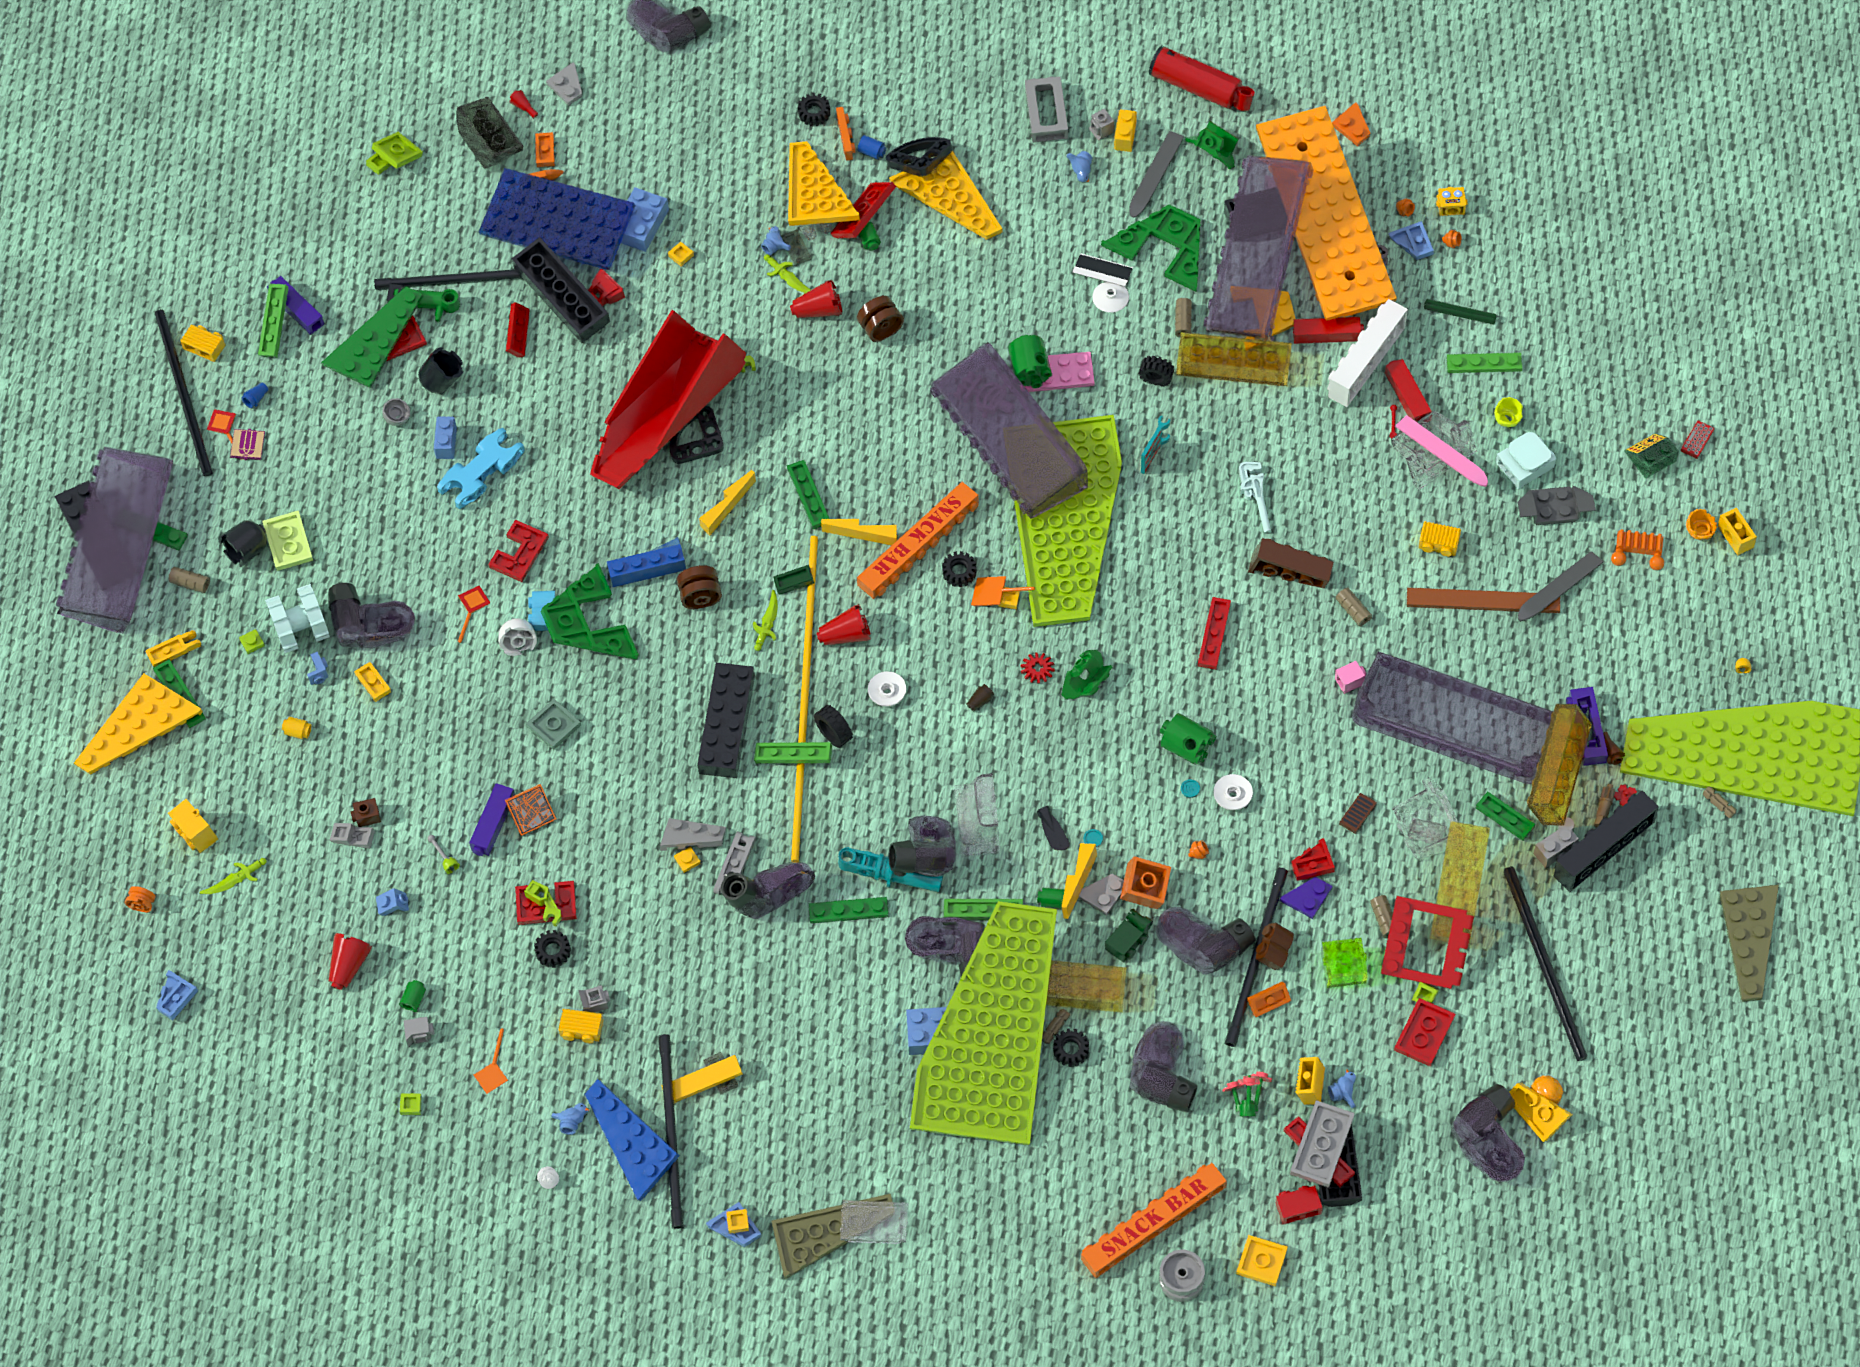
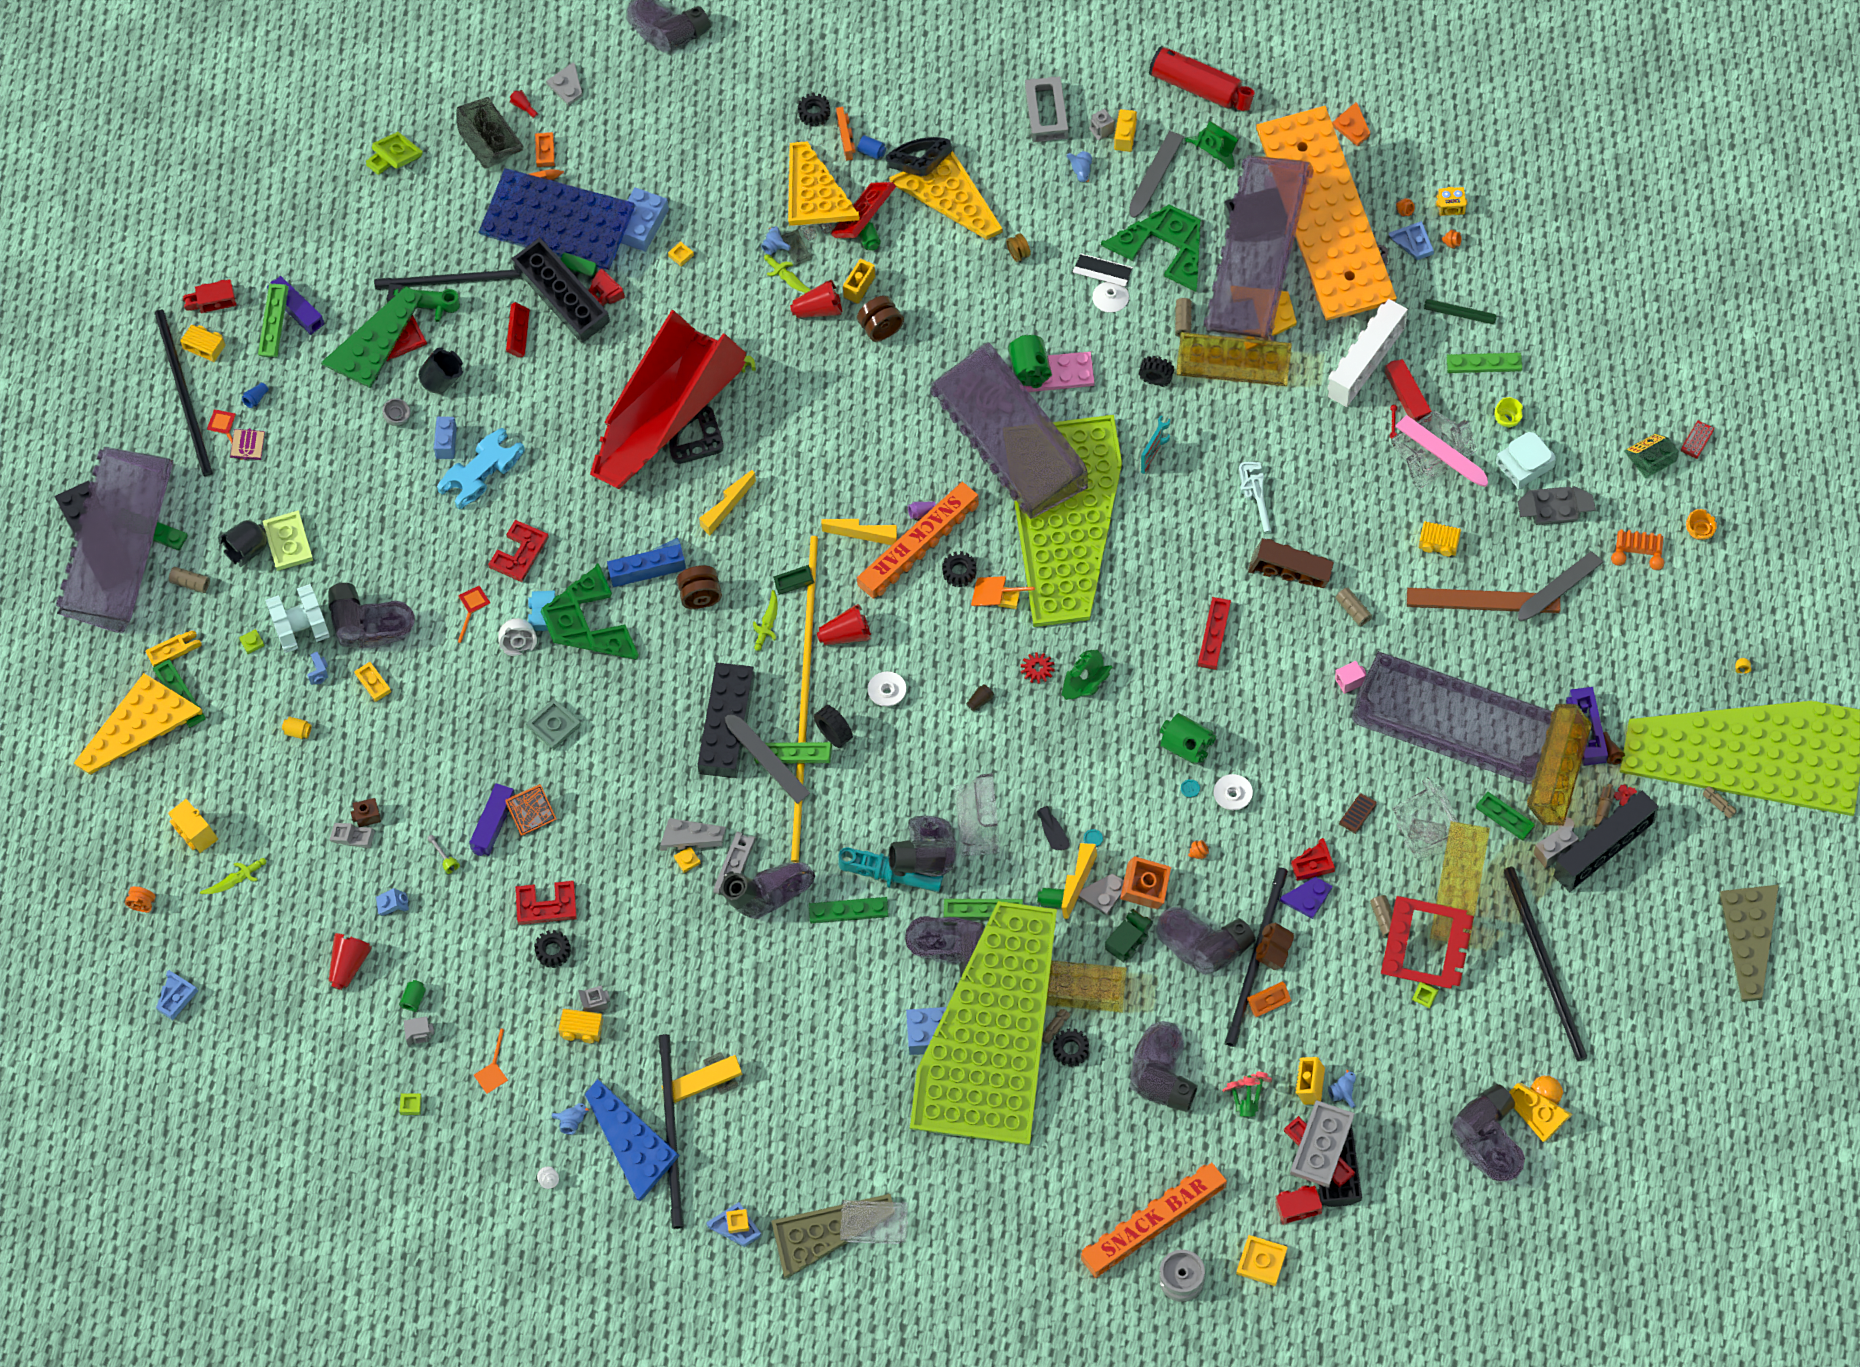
lime piece [524,880,561,927] -> none
green plate [787,460,829,529] -> none
red brick [1293,317,1364,344] -> none
clear neon green brick [1321,938,1368,988] -> none
red plate [1394,998,1456,1067] -> none
yellow brick [1717,507,1757,556] -> none
none -> red brick [183,279,237,313]
none -> green slope [561,253,598,277]
none -> dark grey piece [725,715,810,804]
none -> yellow brick [842,259,876,304]
none -> medium lavender cone [908,501,936,520]
none -> pearl gold wheel [1006,233,1031,262]

